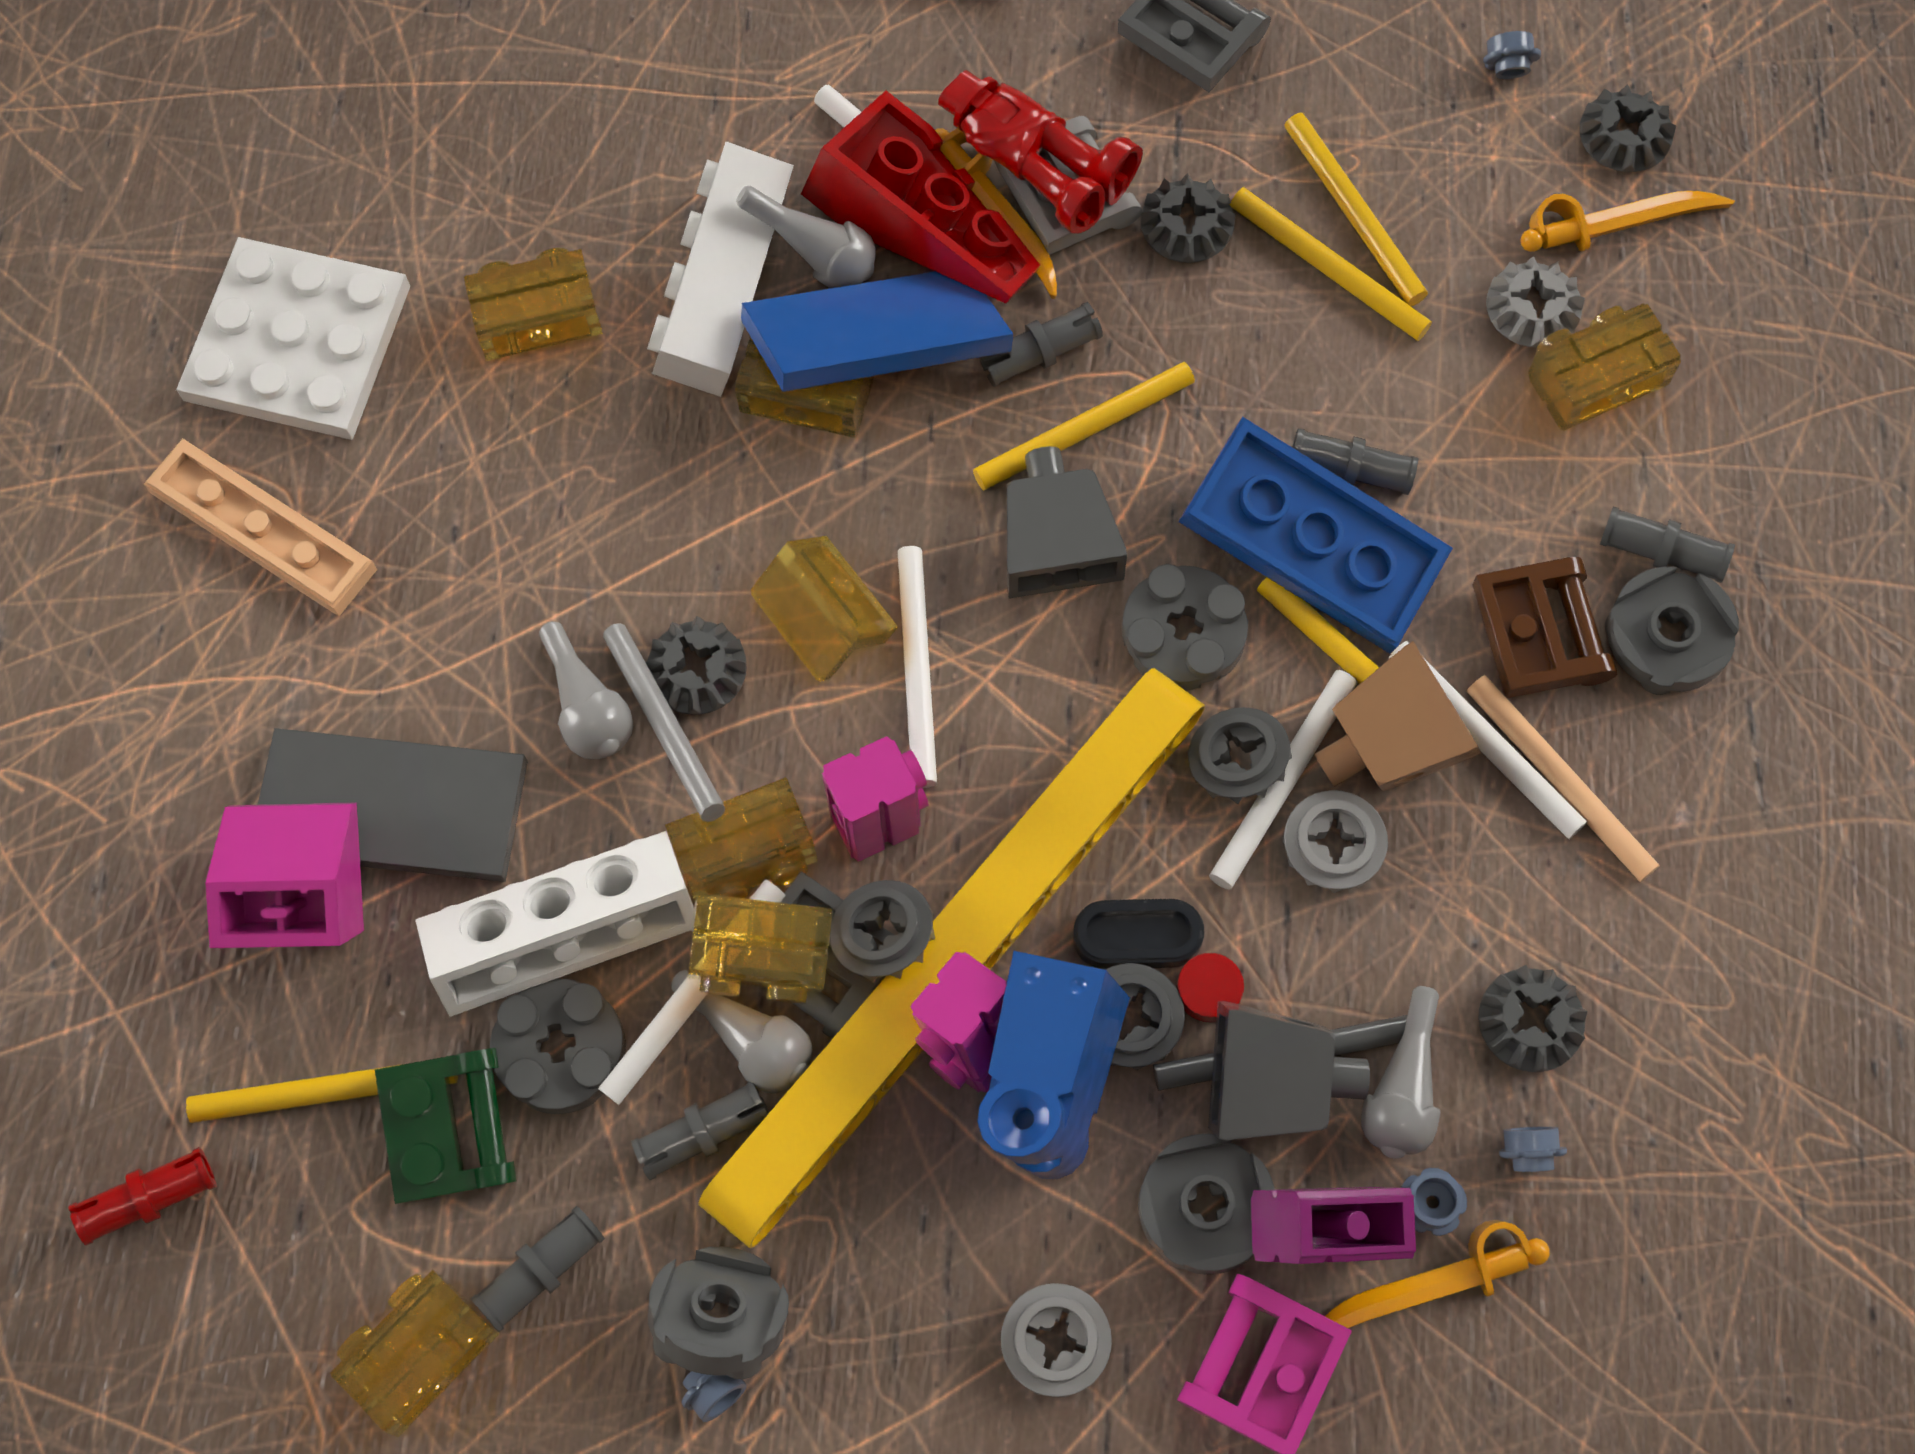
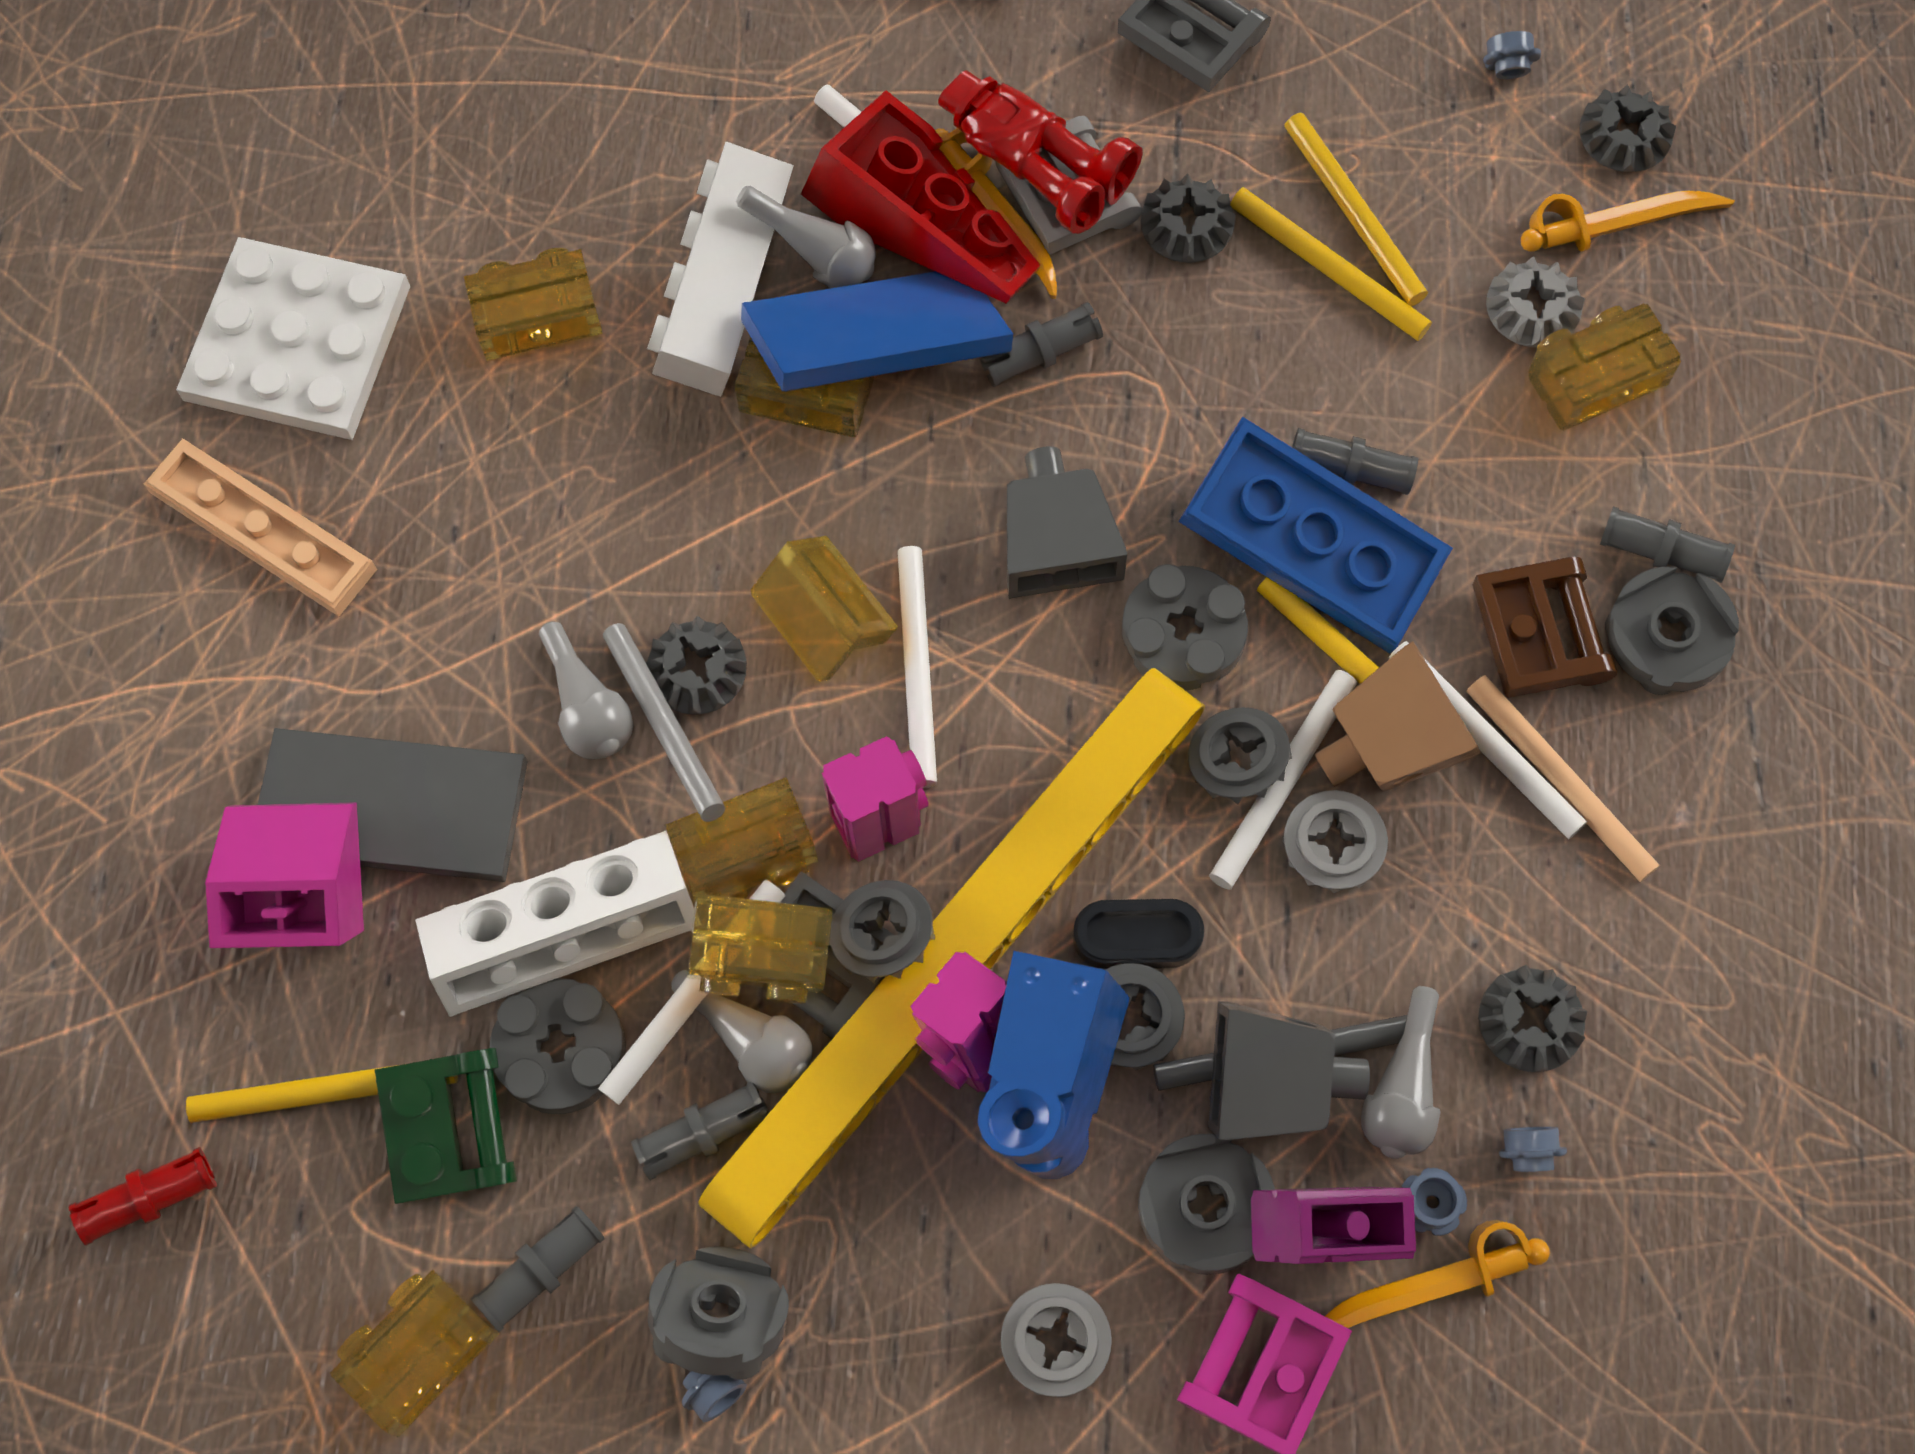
yellow bar [973,362,1195,491] -> none
red tile [1177,953,1244,1023] -> none

